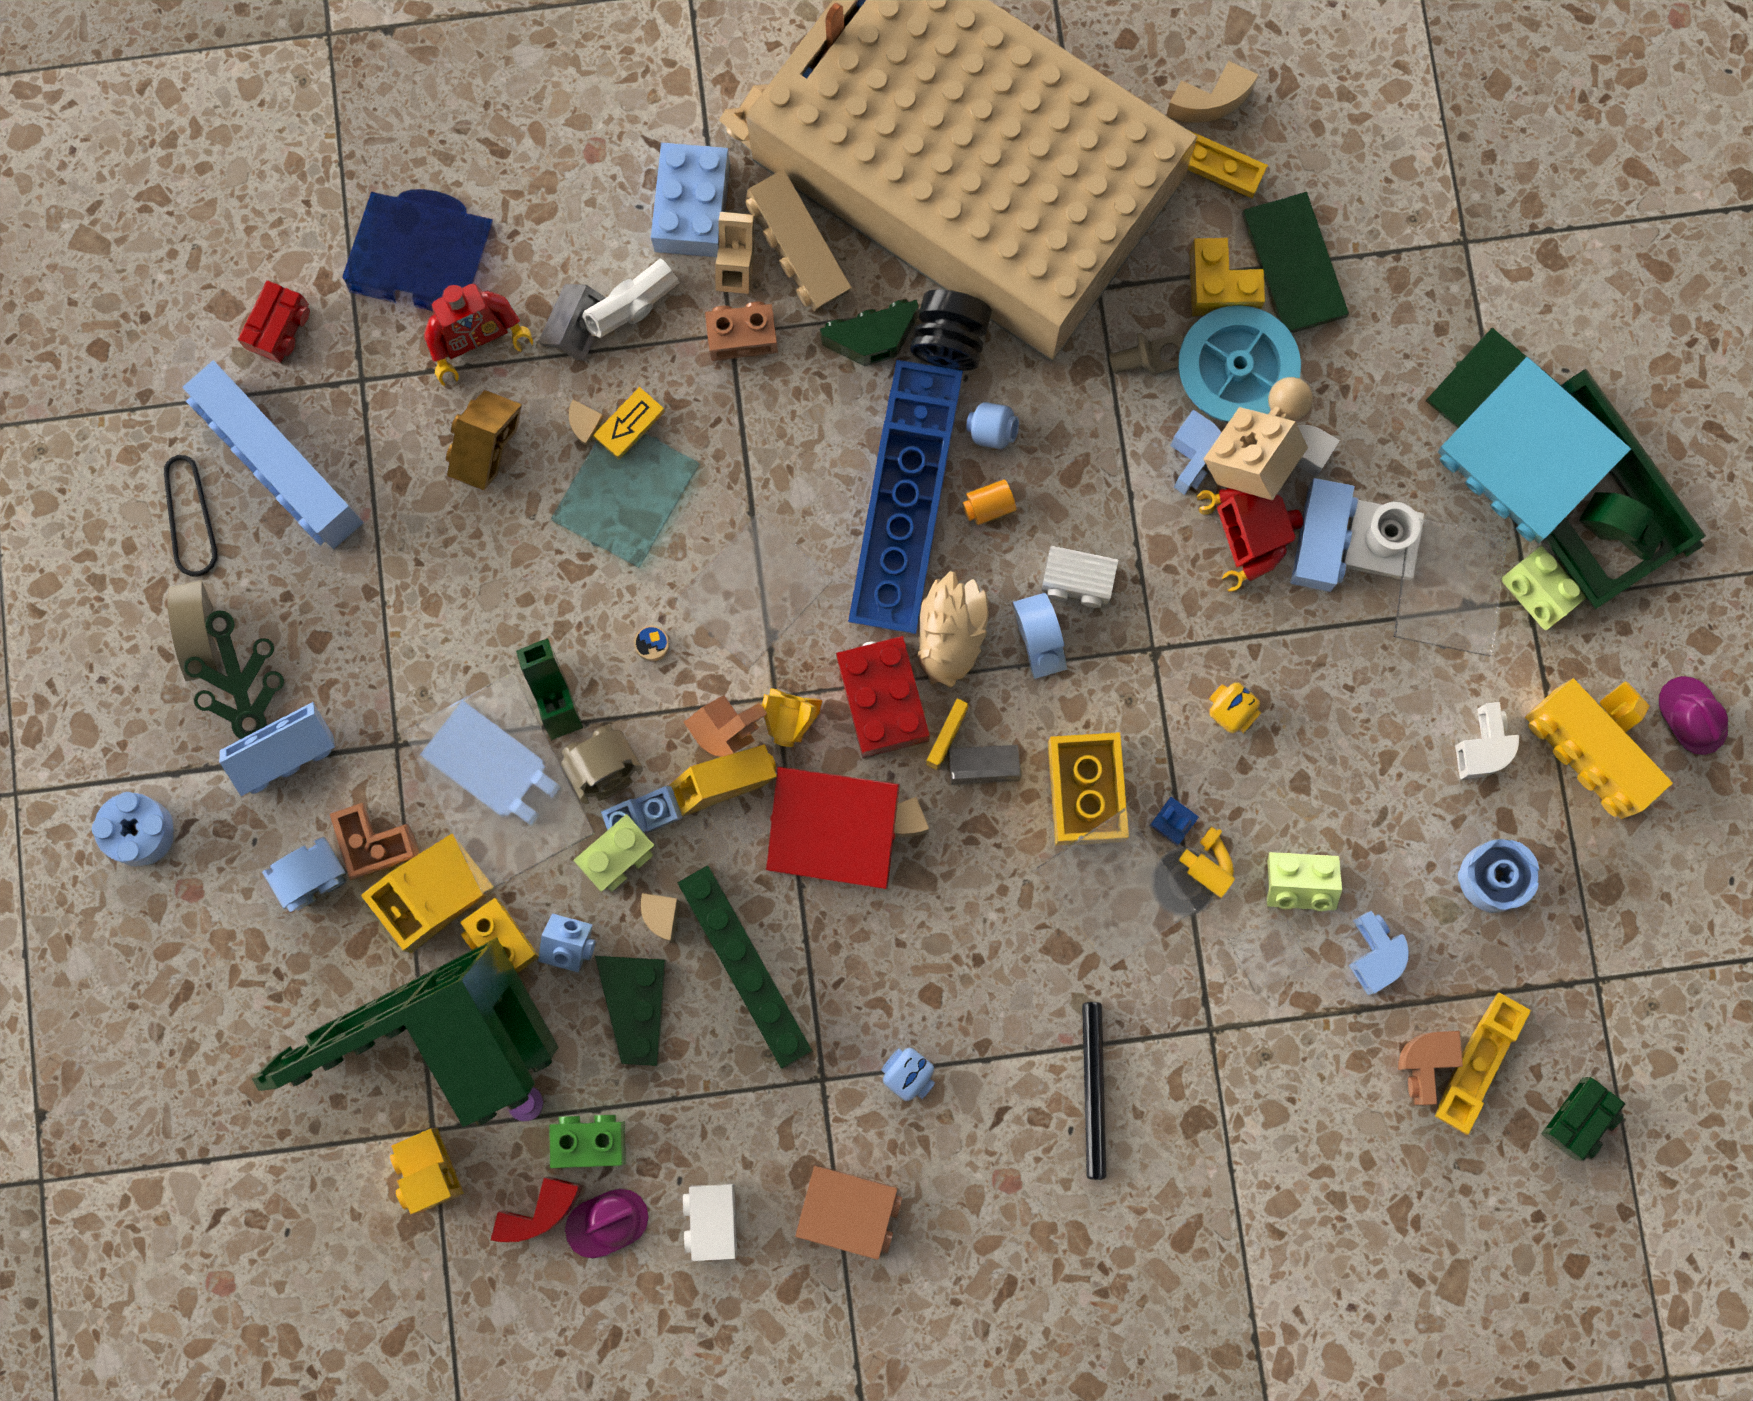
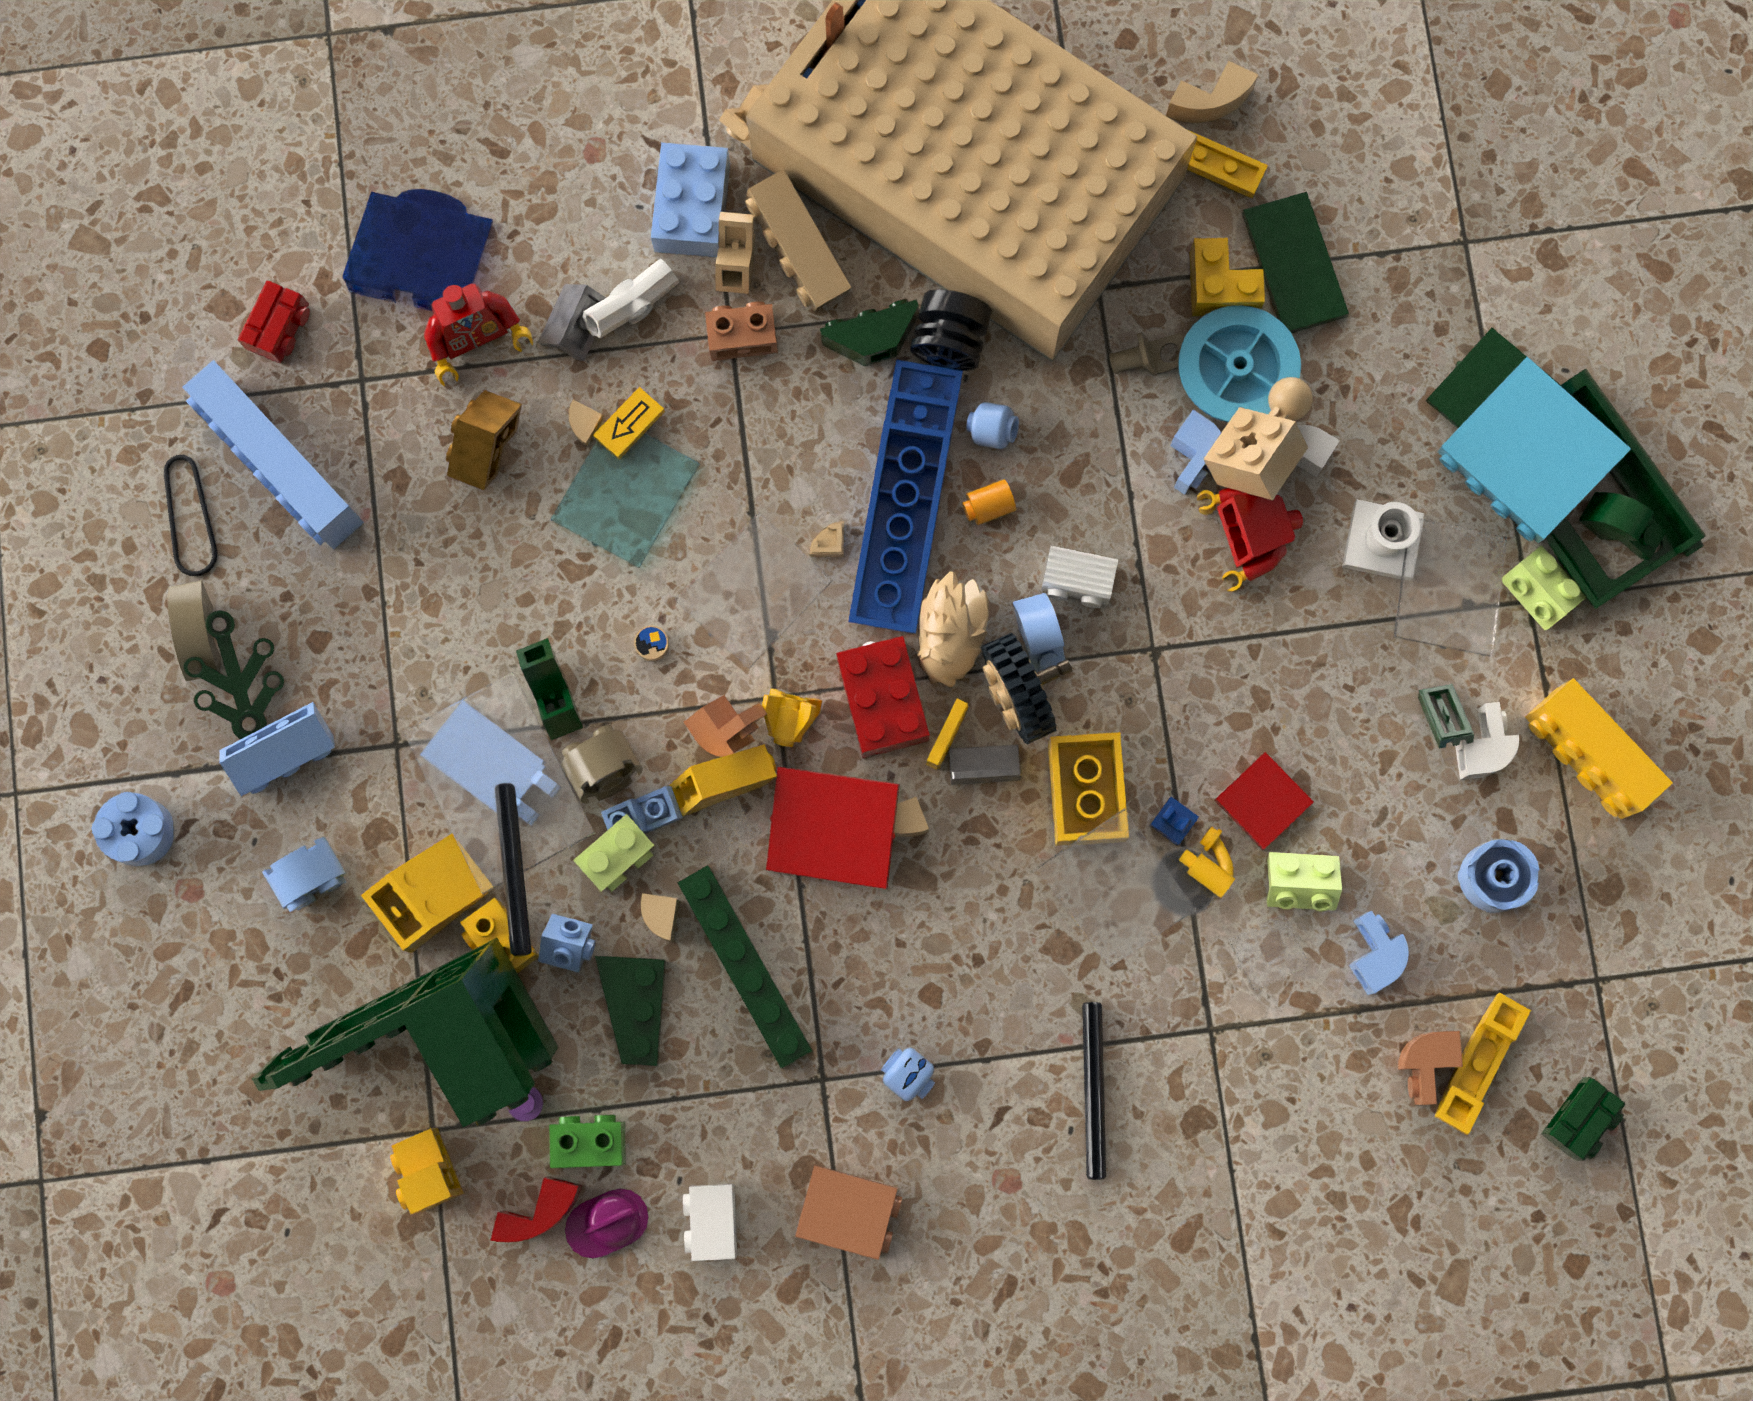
nougat brick [330,803,419,880] -> none
yellow head [1209,682,1261,734] -> none
light blue brick [1290,478,1358,592] -> none
yellow bracket [1600,681,1650,733] -> none
magenta piece [1659,676,1729,755] -> none
none -> black axle [494,783,532,957]
none -> tan tile [809,521,844,557]
none -> black wheel [981,633,1073,744]
none -> red tile [1214,752,1314,850]
none -> dark green tile [1418,684,1474,749]

